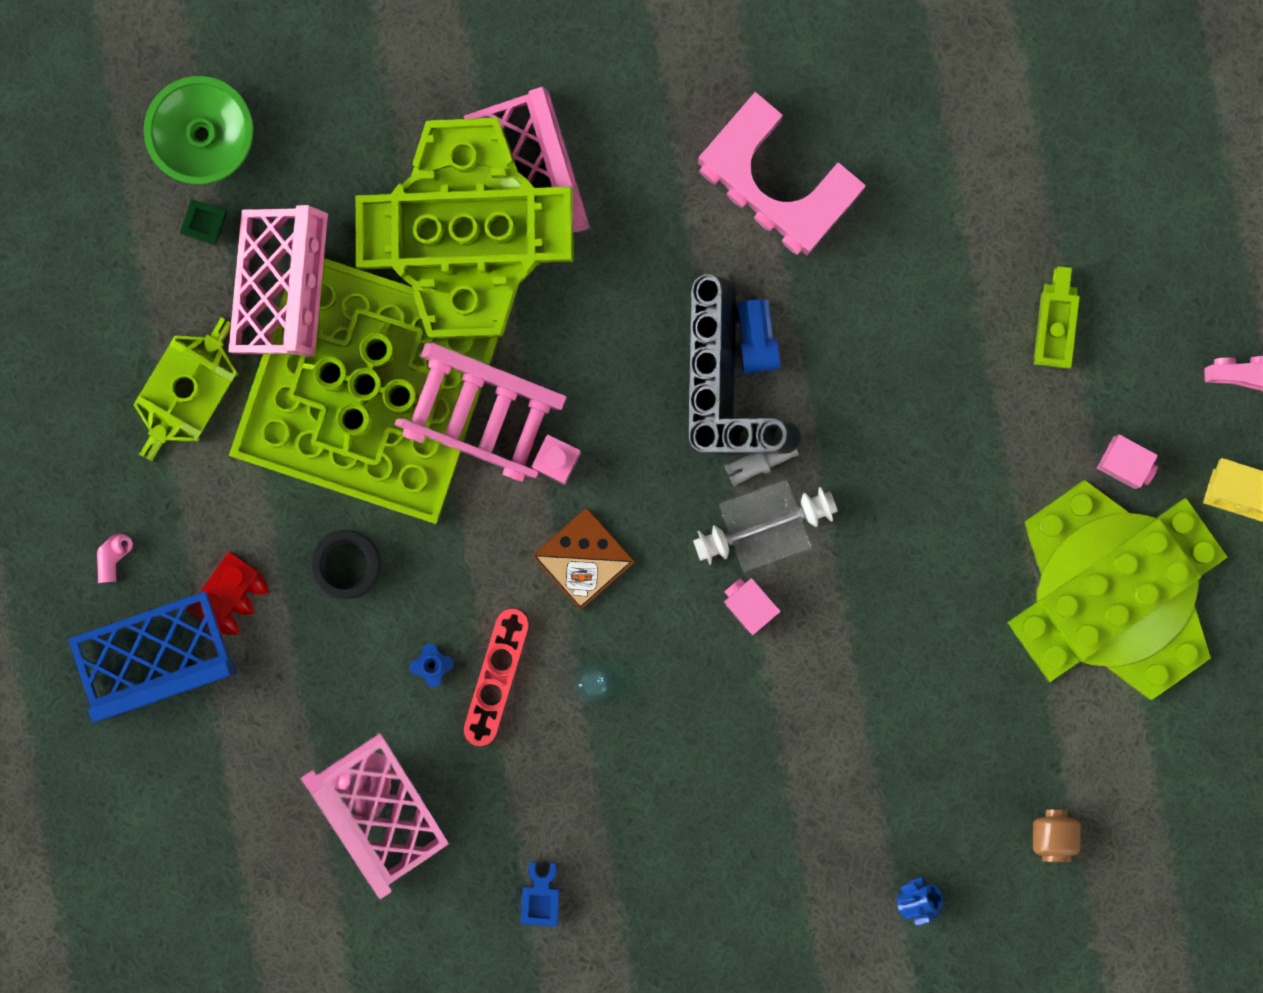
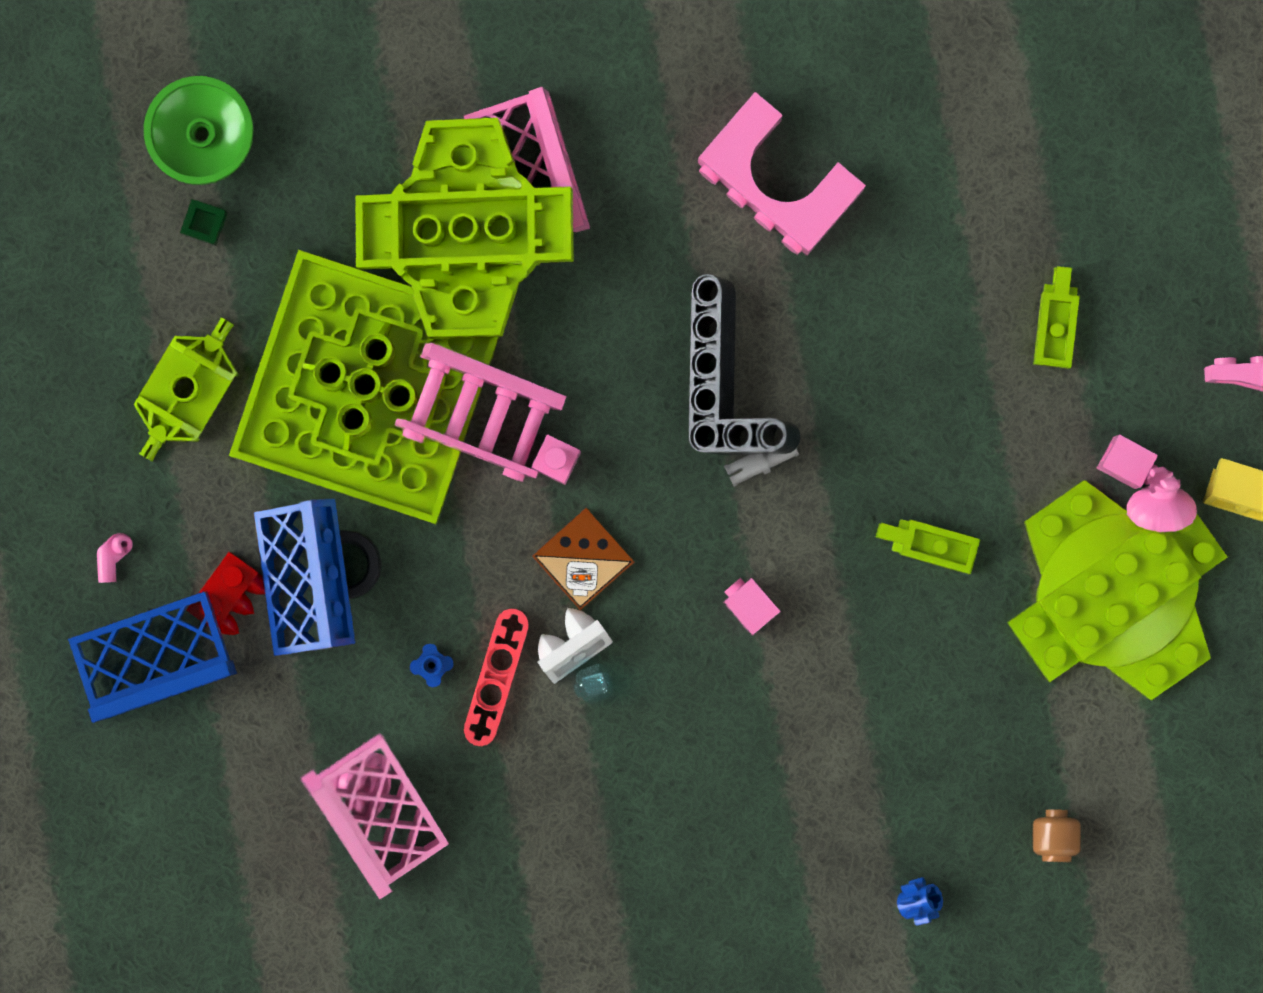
bright pink fence [229,205,328,357] -> none
blue plate [520,861,560,927] -> none
clear plate [693,480,837,573] -> none
blue piece [737,299,780,374] -> none
none -> blue fence [254,499,355,656]
none -> white tile [538,608,613,684]
none -> lime hinge [875,519,980,574]
none -> bright pink hair [1127,467,1197,532]

